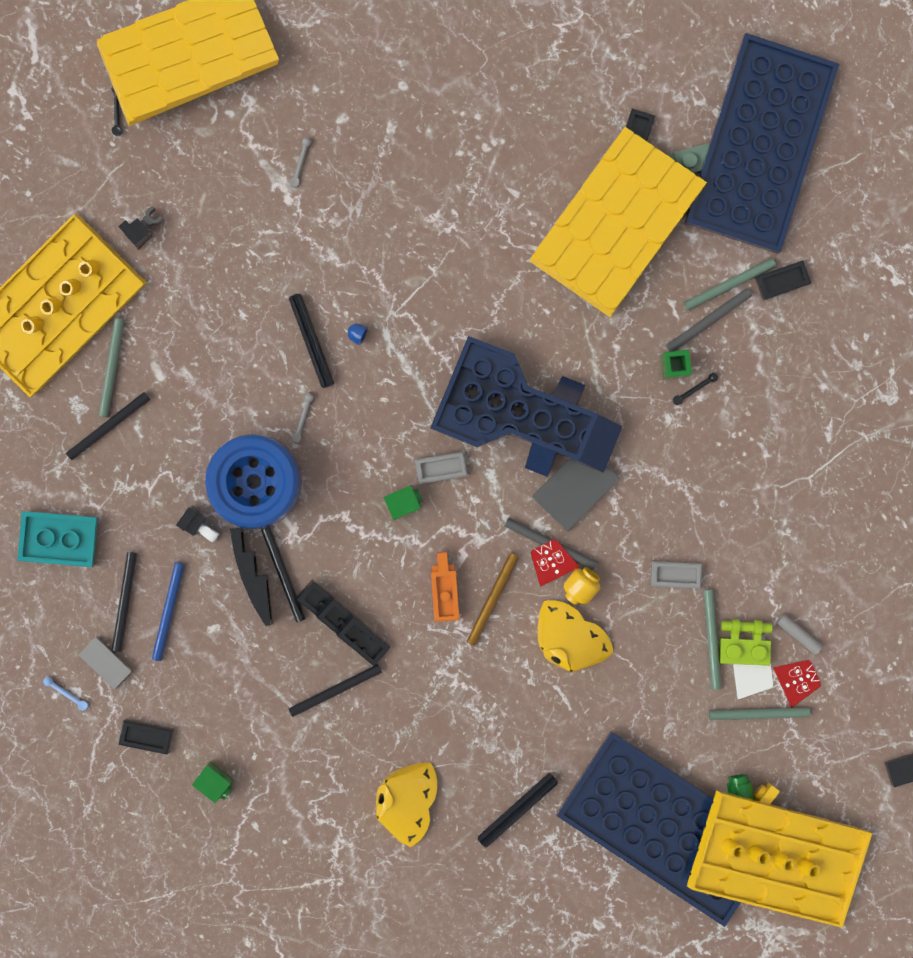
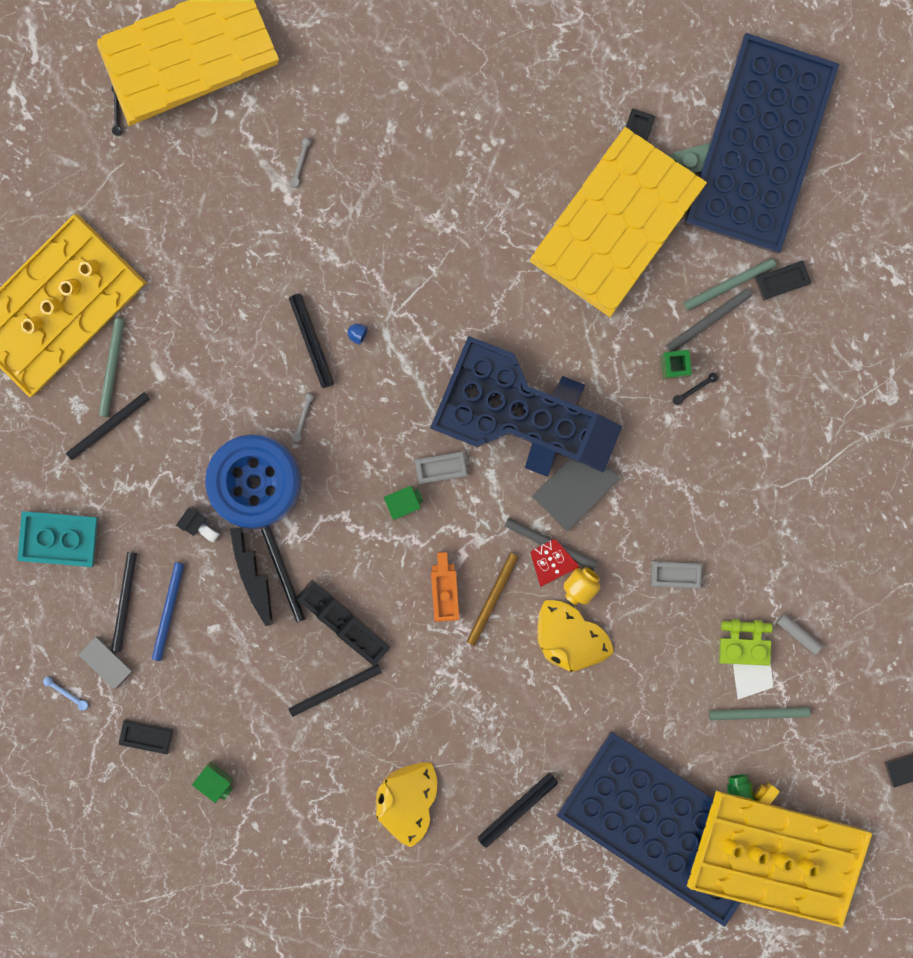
black piece [118,206,164,249] -> none
sand green bar [703,589,721,690] -> none
red sticker [773,660,821,708] -> none

